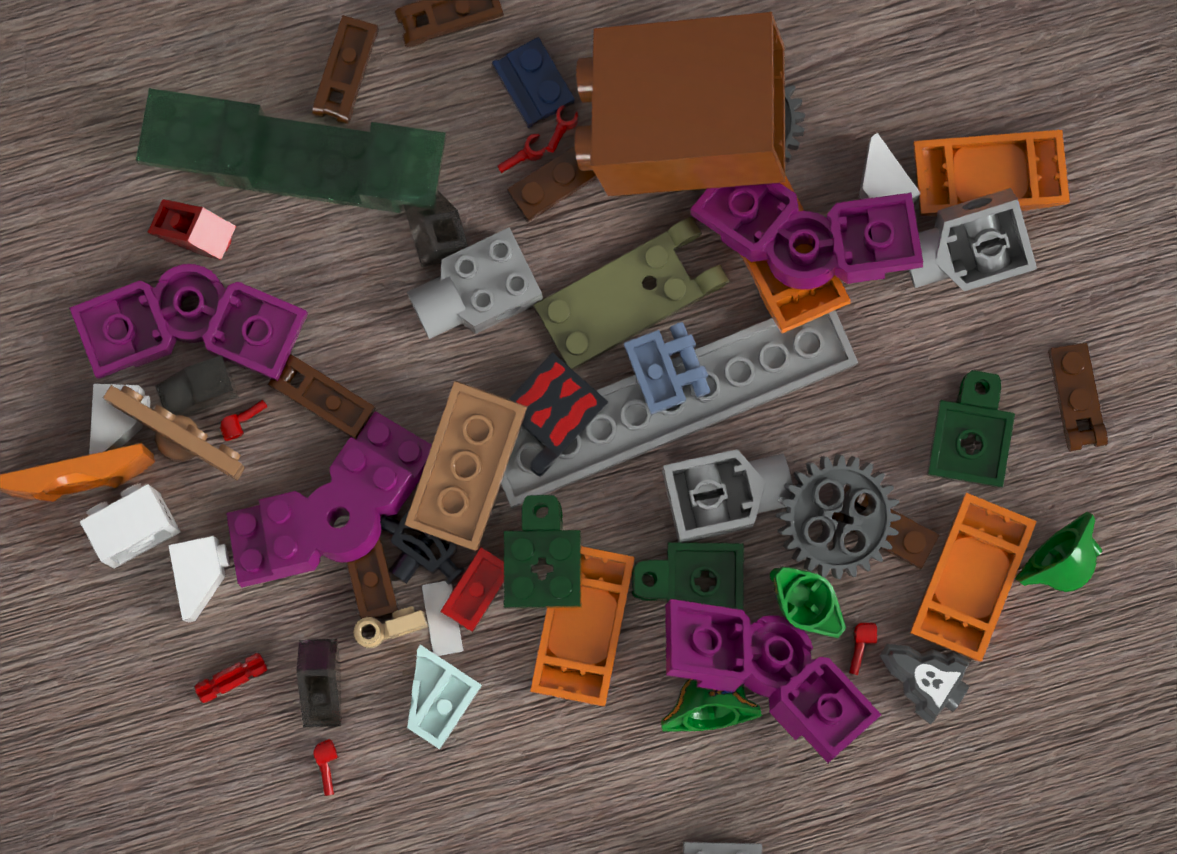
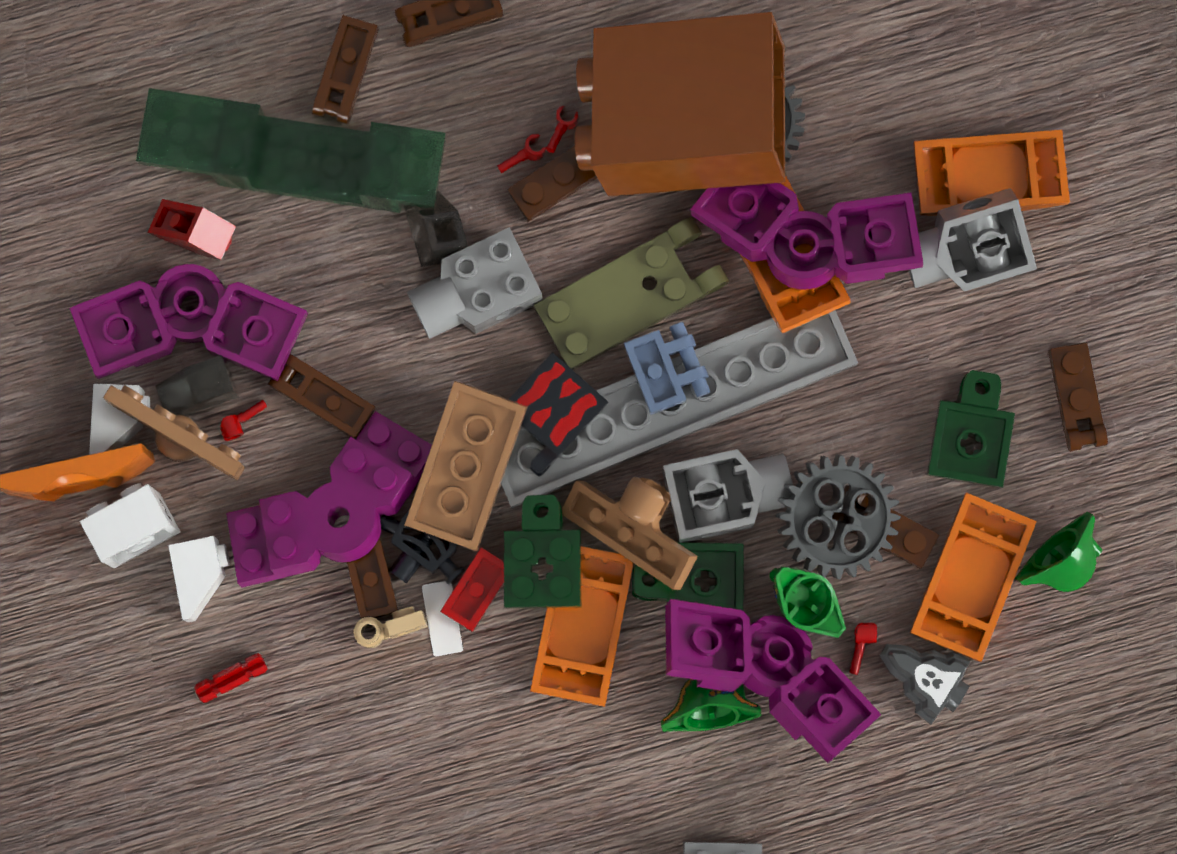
clear smoke slope [296,639,342,727] -> none
red hand [313,739,338,796] -> none
light aqua wing [407,645,482,749] -> none
dark blue plate [492,36,575,128] -> none
white slope [859,133,920,203] -> none
none -> medium nougat plate [562,477,698,590]

